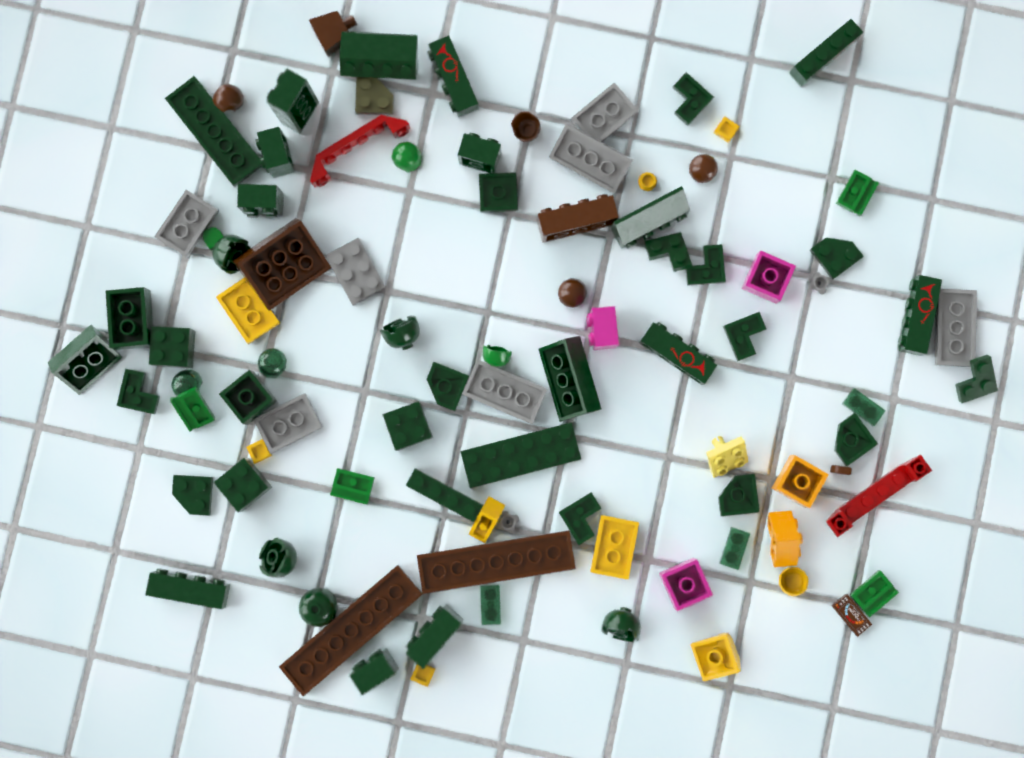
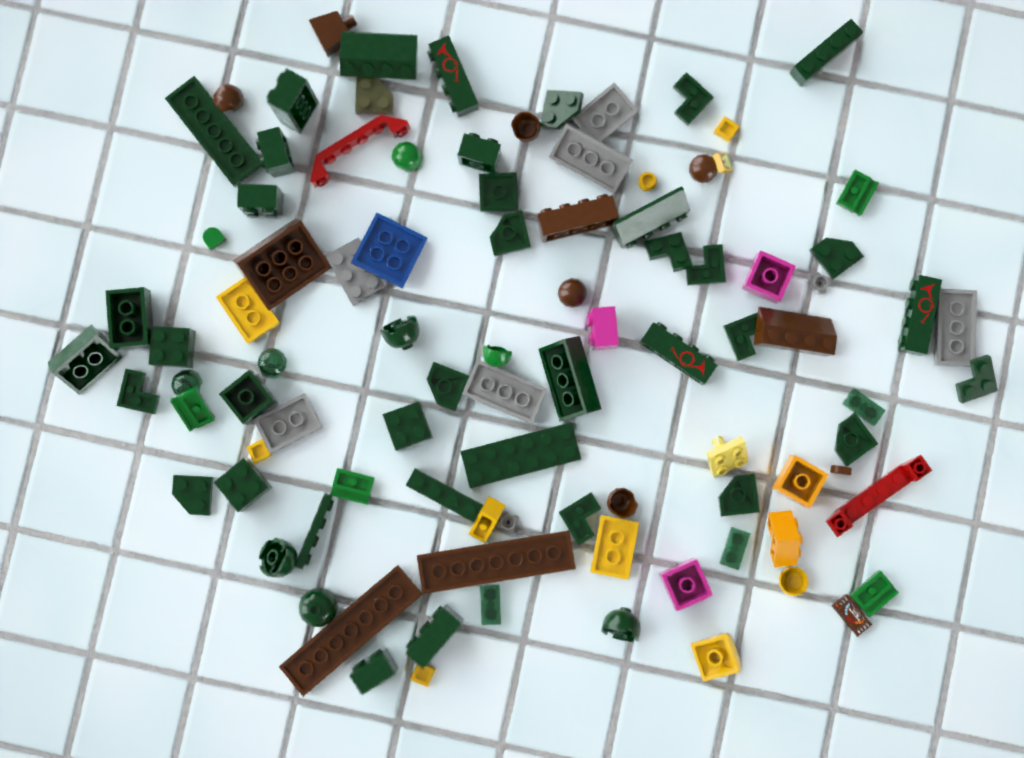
dark green brick [145,568,231,610] -> none
light grey plate [154,190,219,258] -> none
dark green cylinder [212,235,251,274] -> none
none -> dark green plate [295,492,334,569]
none -> blue plate [351,212,428,289]
none -> dark green plate [490,210,531,257]
none -> plate [540,90,584,130]
none -> reddish brown hair [607,488,638,518]
none -> yellow tile [713,153,733,173]
none -> reddish brown slope [753,307,837,357]

